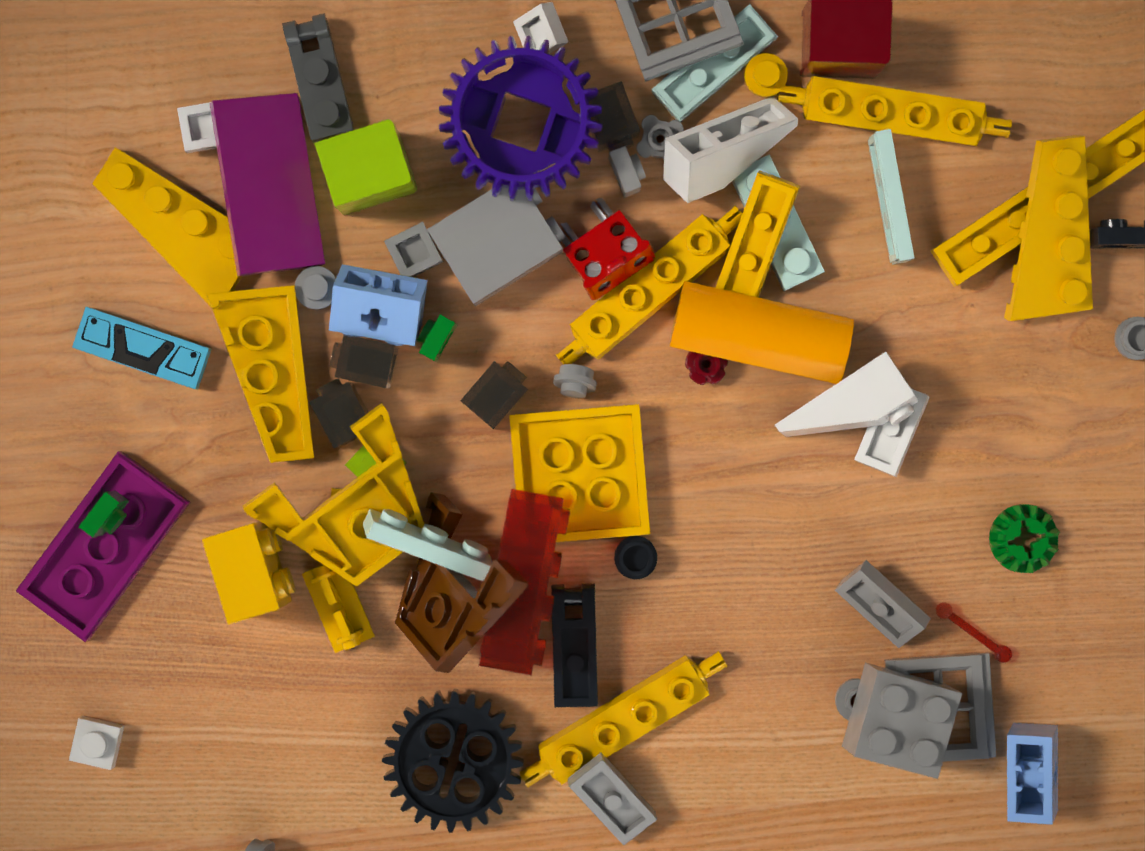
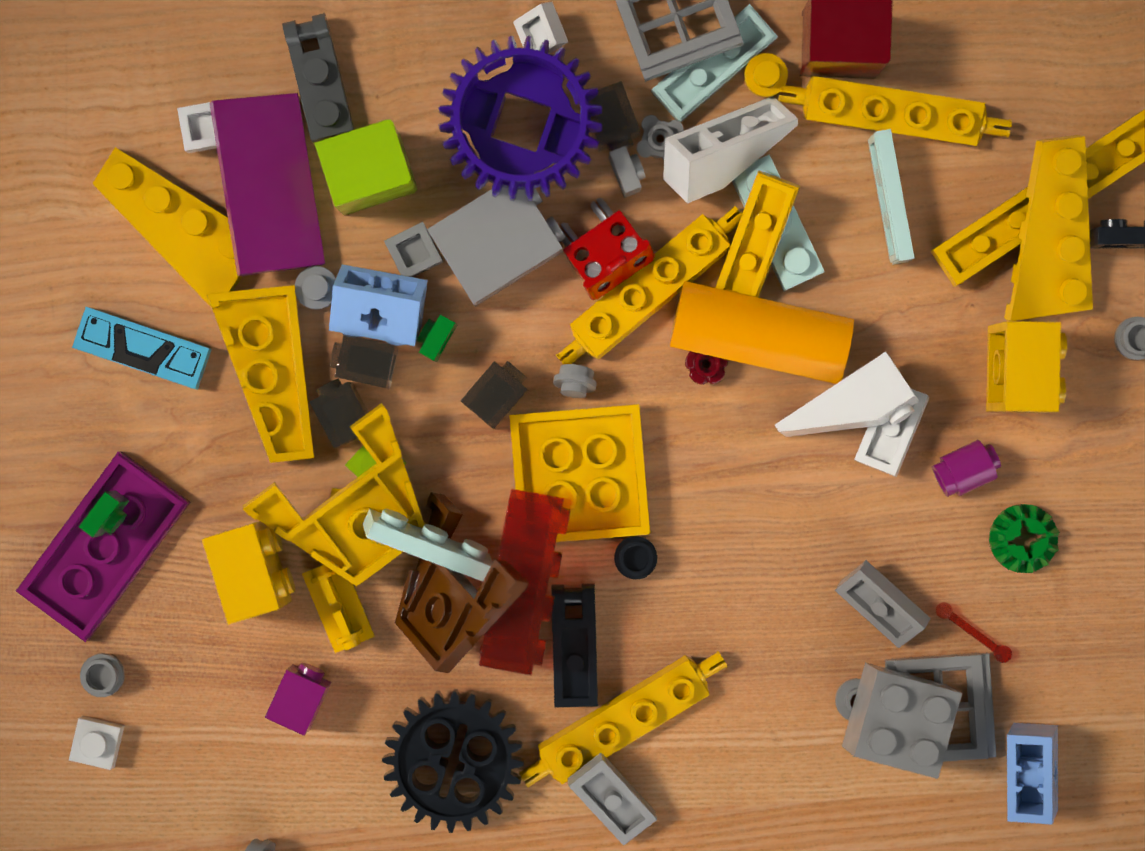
none -> light grey plate [80,653,125,697]
none -> magenta brick [265,662,332,736]
none -> magenta brick [932,440,1001,497]
none -> yellow brick [986,321,1067,413]

